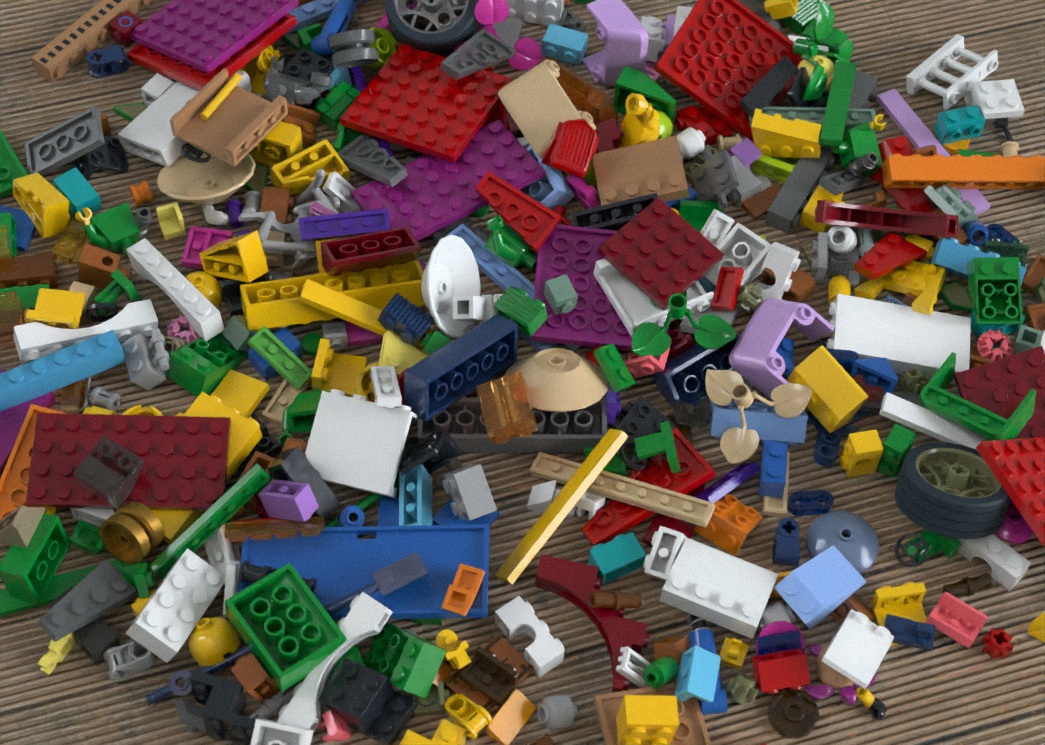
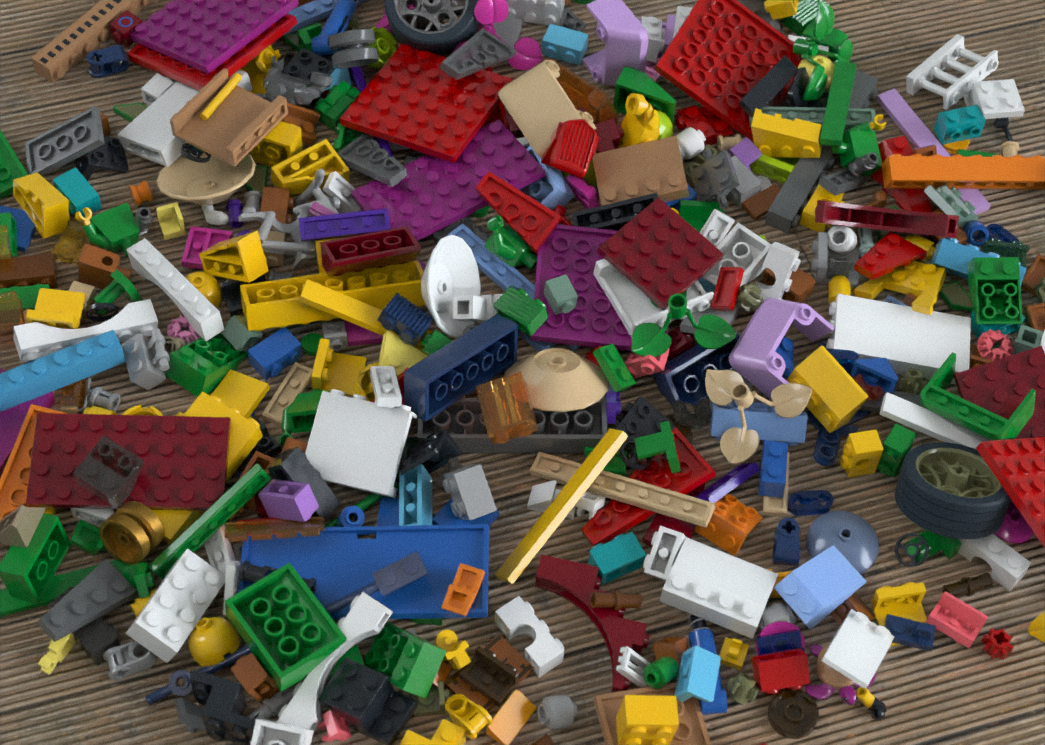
bright green tile [247,326,312,391] -> none

